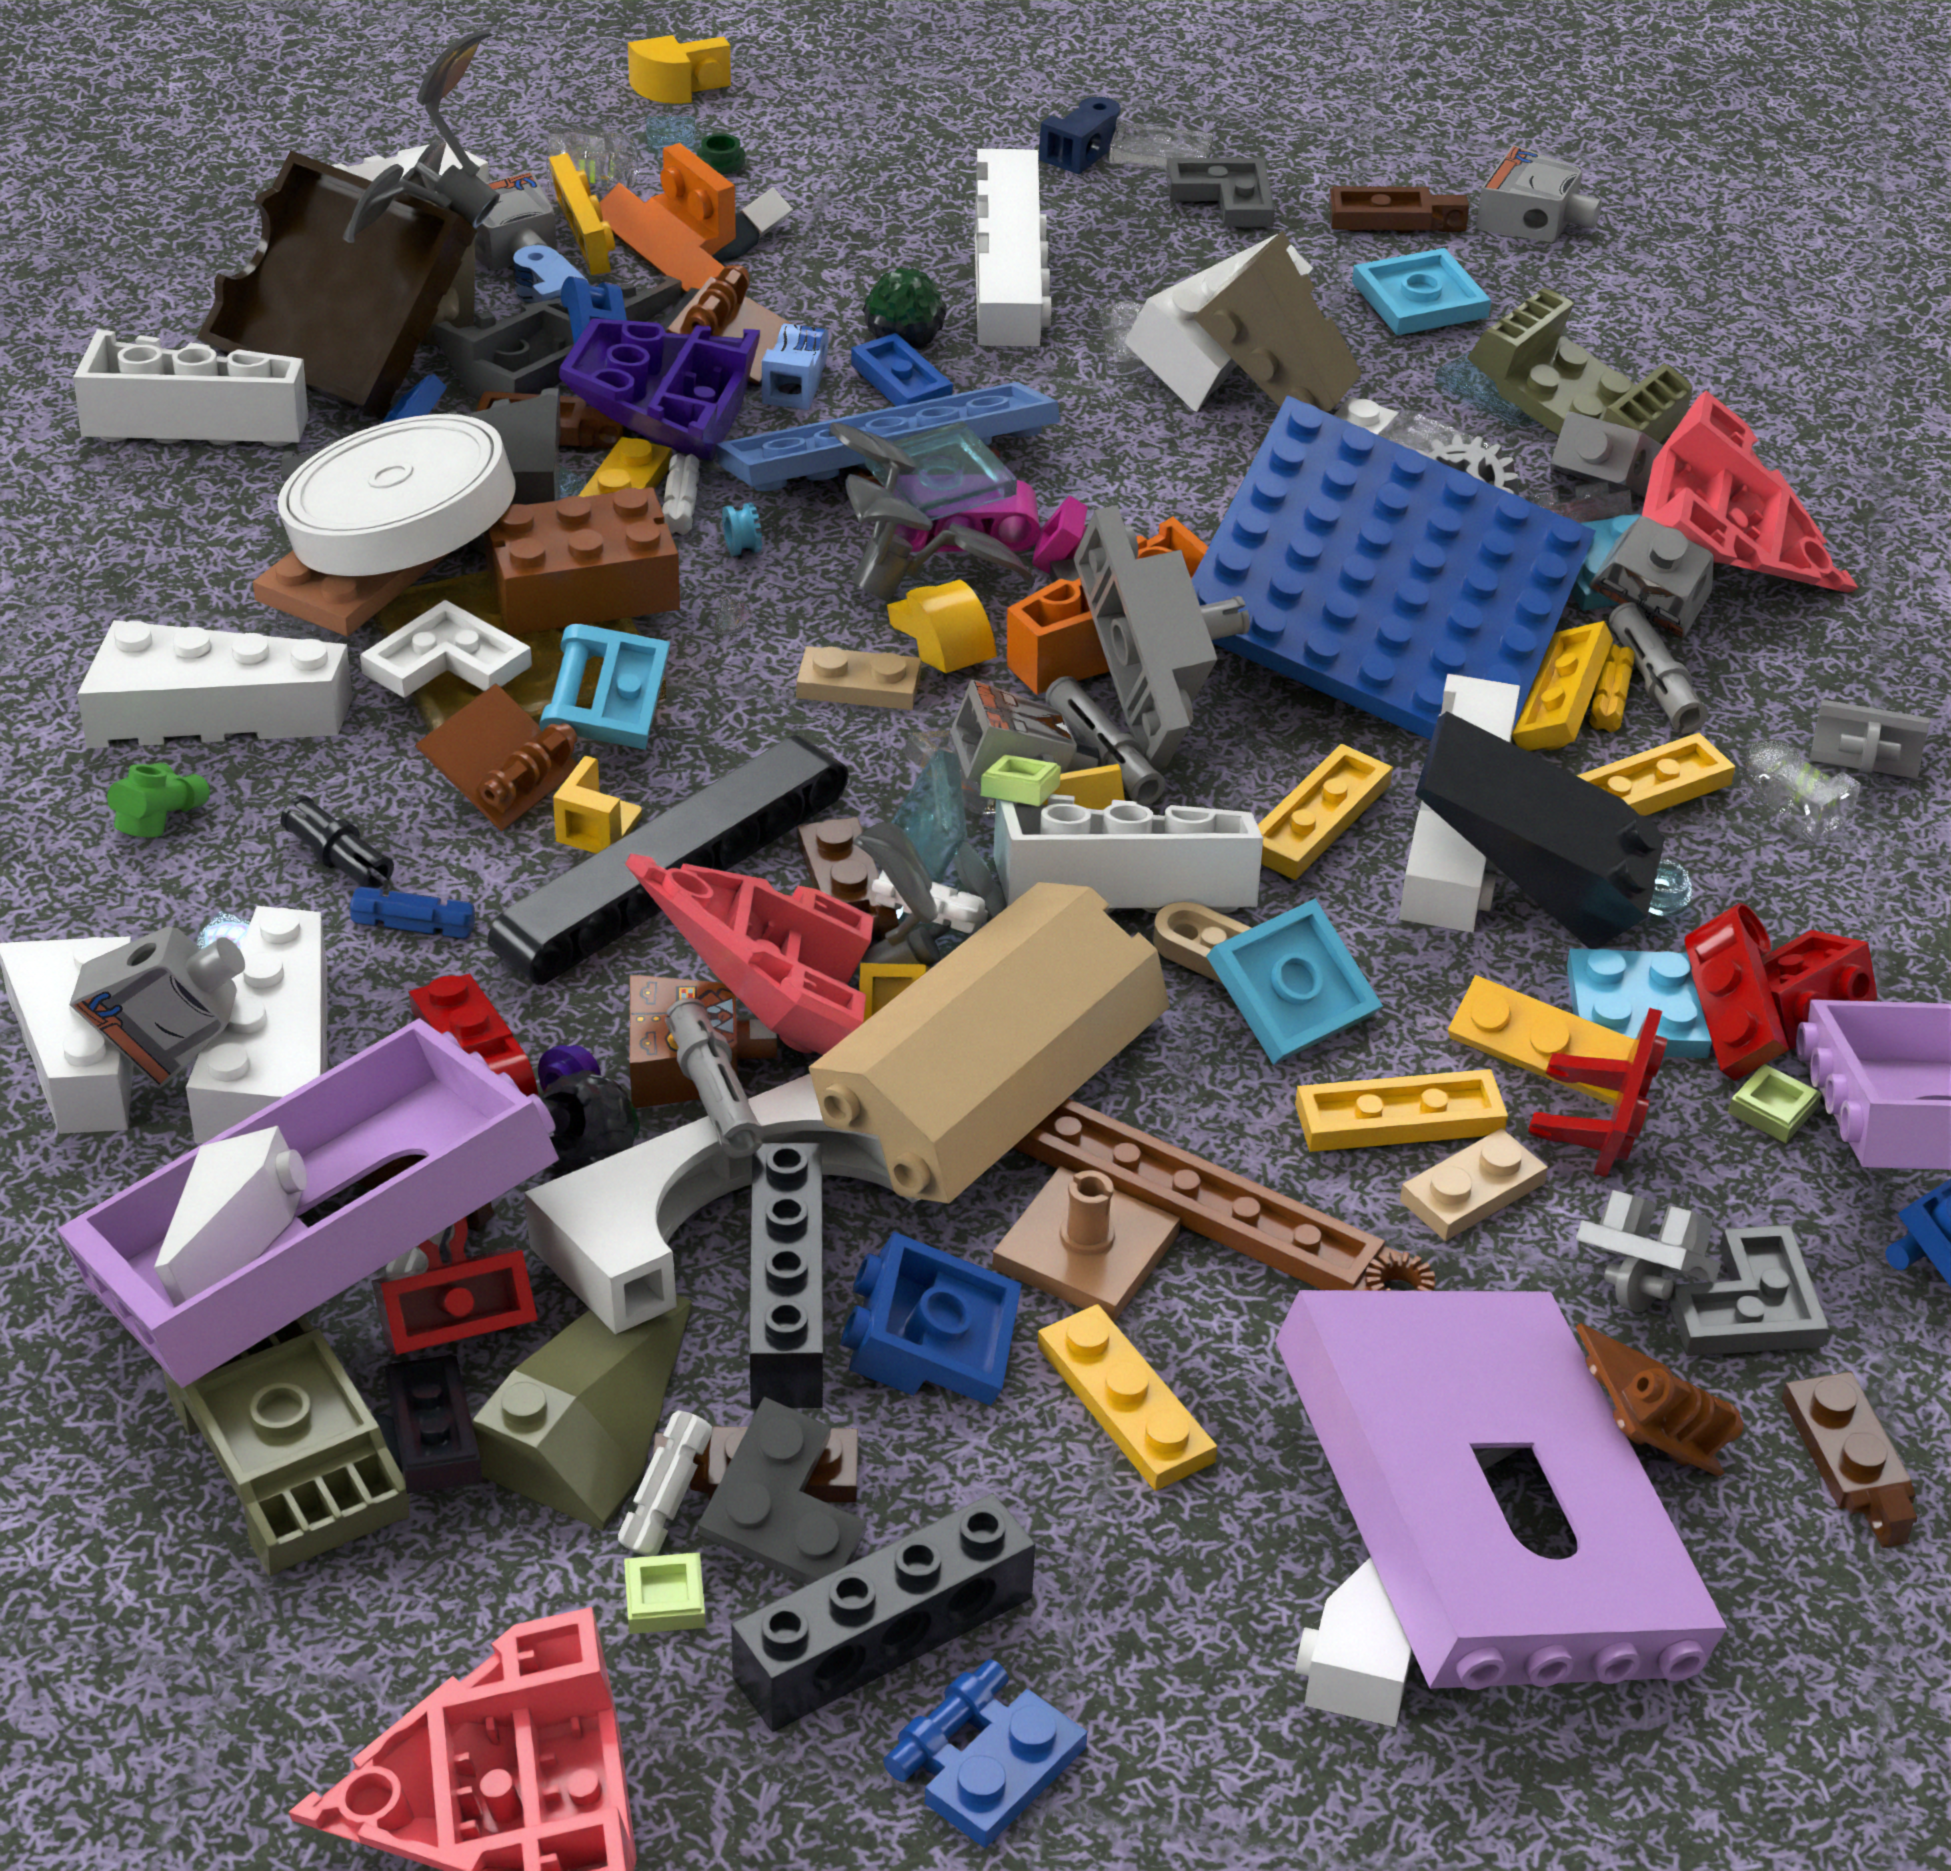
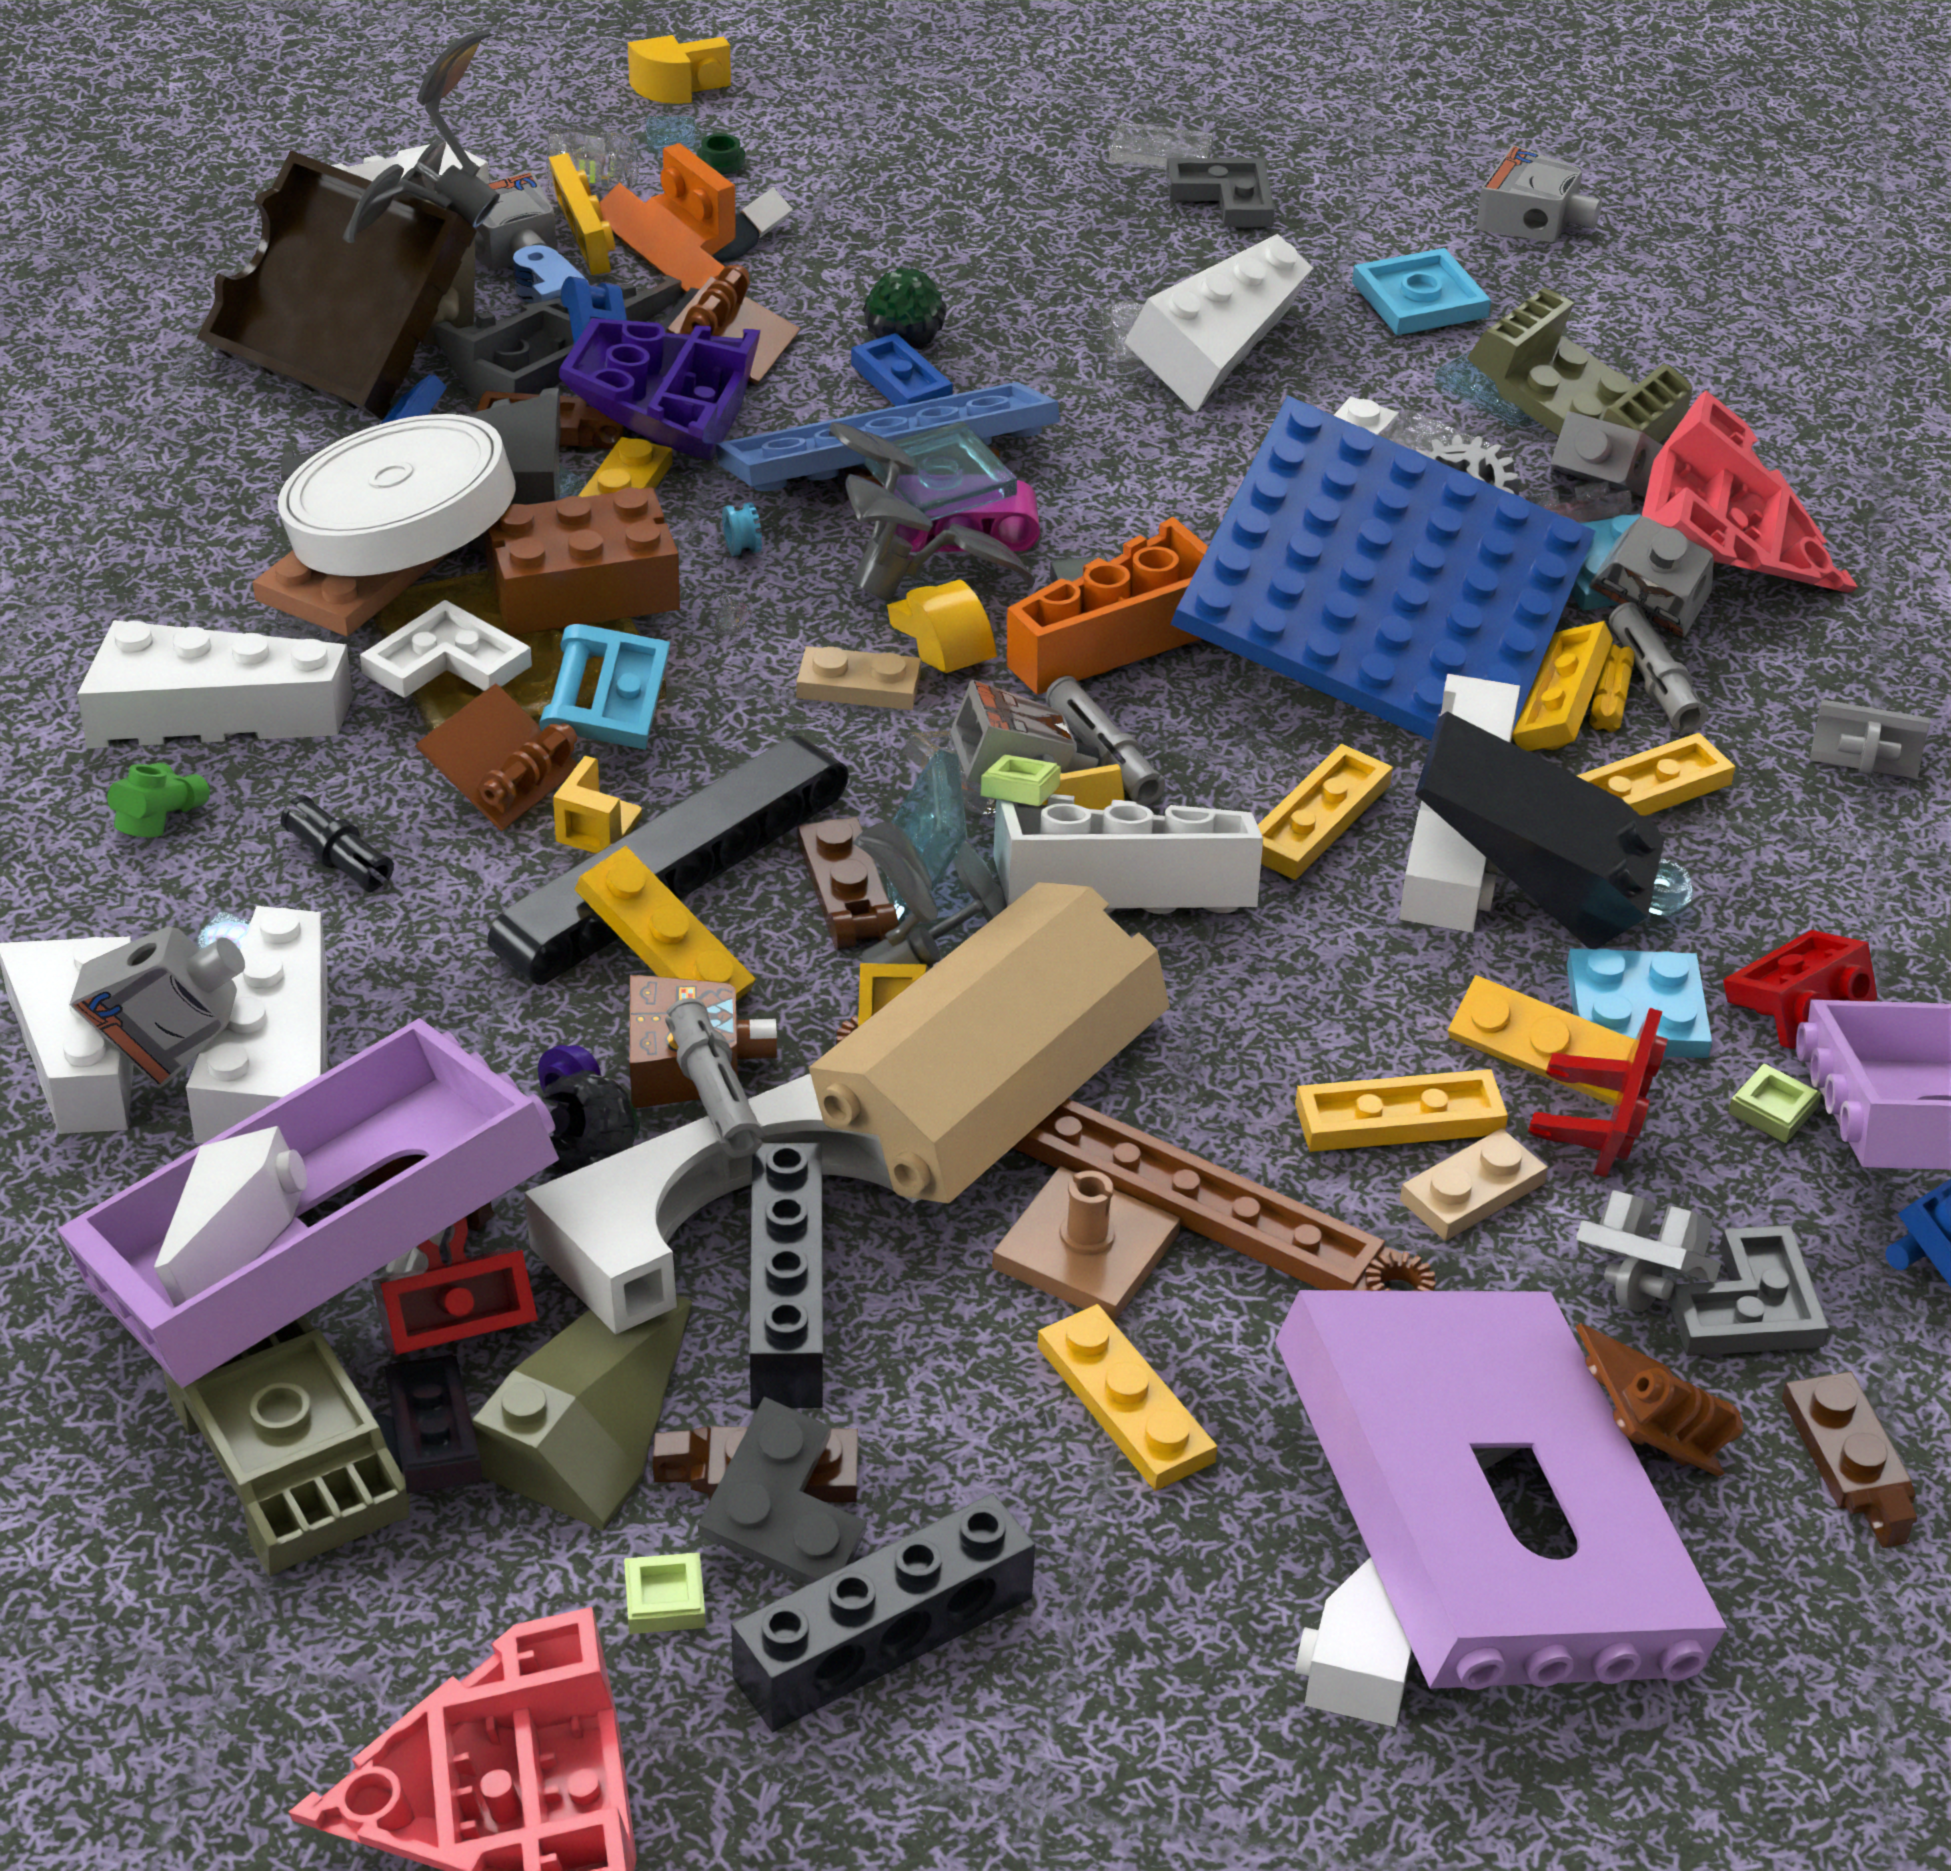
white wedge [73,329,309,447] -> none
blue axle [350,886,475,939] -> none
red plate [408,973,538,1097] -> none
white axle [618,1410,712,1556] -> none
coral wedge [625,853,874,1055] -> none
white axle [662,453,700,535] -> none
light blue leg [762,323,829,410] -> none
blue plate [841,1231,1022,1406] -> none
white axle [872,870,988,934] -> none
plate [883,1659,1088,1848] -> none
white wedge [974,149,1051,346] -> none
dark pink tile [1032,495,1088,573] -> none
dark blue leg [1038,97,1121,175] -> none
light grey brick [1073,505,1250,770] -> none
tan plate [1153,902,1251,985] -> none
dark tan wedge [1193,230,1362,413] -> none
medium azure plate [1206,899,1383,1065] -> none
reddish brown hinge [1329,186,1469,233] -> none
red plate [1684,903,1789,1081] -> none
clear leg [1739,739,1861,847] -> none
none -> yellow plate [575,845,756,1001]

